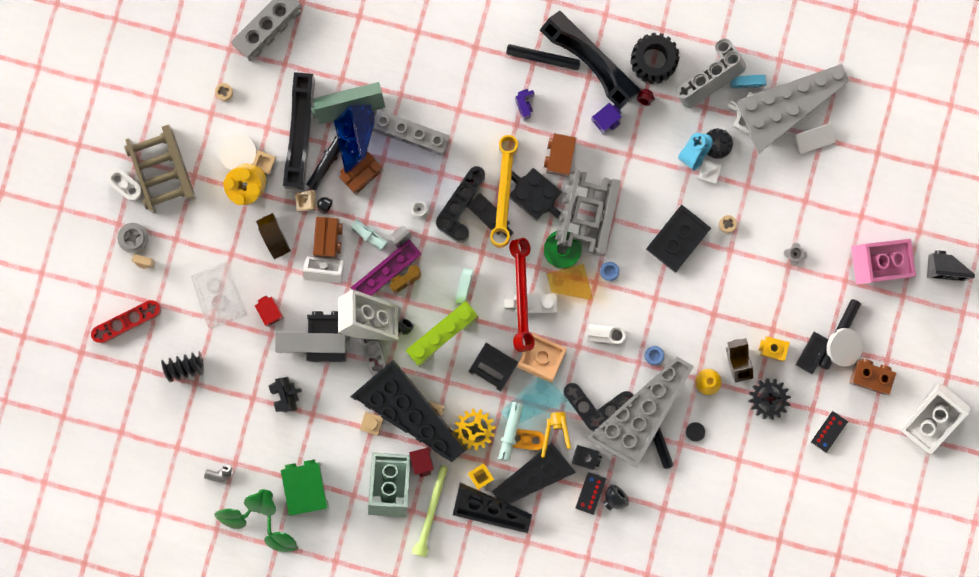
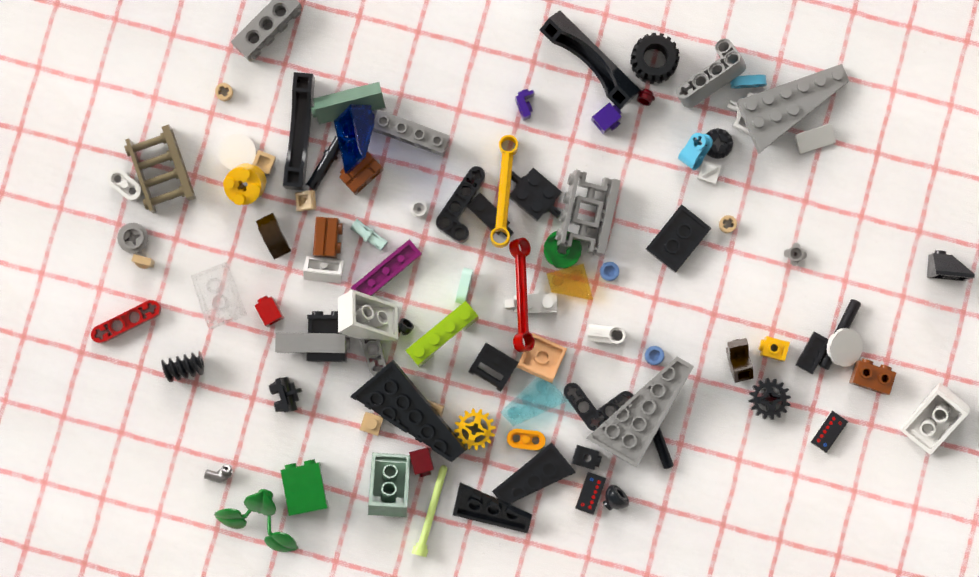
black hinge [317,197,333,214] -> none
light grey slope [389,226,412,248] -> none
pearl gold plate [389,265,421,295] -> none
yellow brick [467,463,494,490] -> none
light aqua pin [498,402,524,462] -> none
black axle [506,44,580,70] -> none
yellow plant [541,412,571,458] -> none
dark orange brick [544,133,577,177] -> none
black piece [686,422,705,442] -> none
yellow brick [695,369,722,395] -> none
bright pink slope [851,239,916,284] -> none

